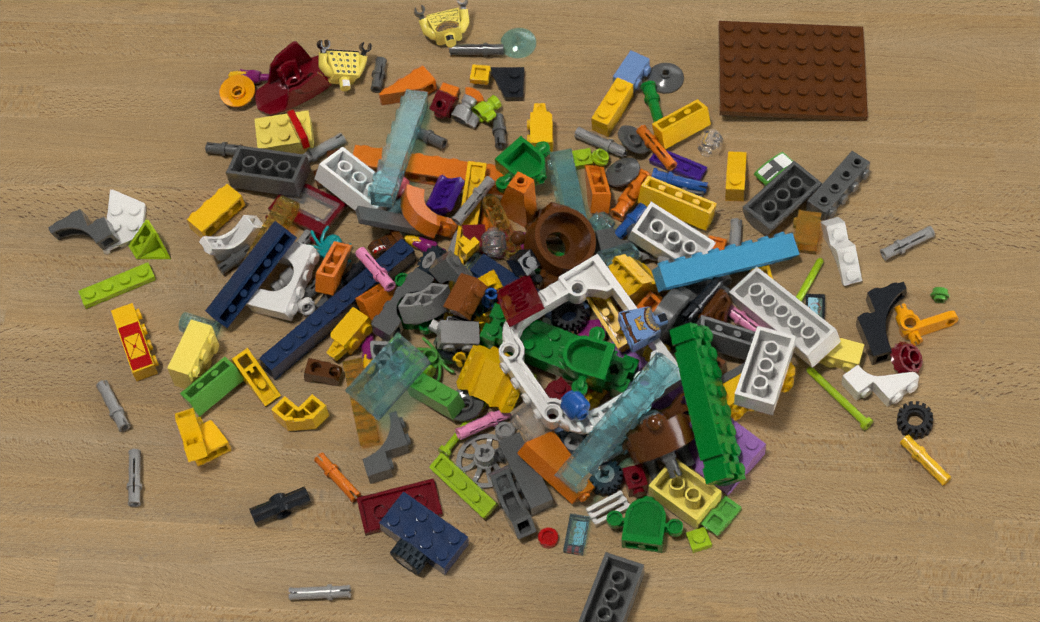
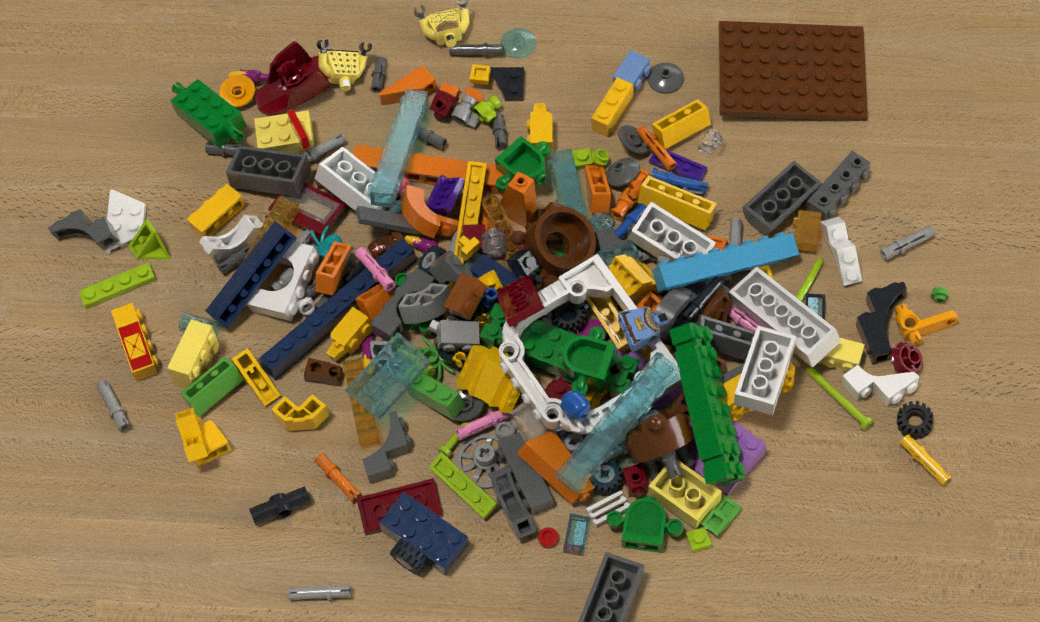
light grey pin [126,449,142,507] -> none
light grey pin [452,176,496,226] -> none
light grey pin [574,127,628,158] -> none
green pin [640,80,663,122] -> none
yellow slope [725,151,747,202] -> none
slope [754,152,793,185] -> none
none -> green brick [170,79,247,148]

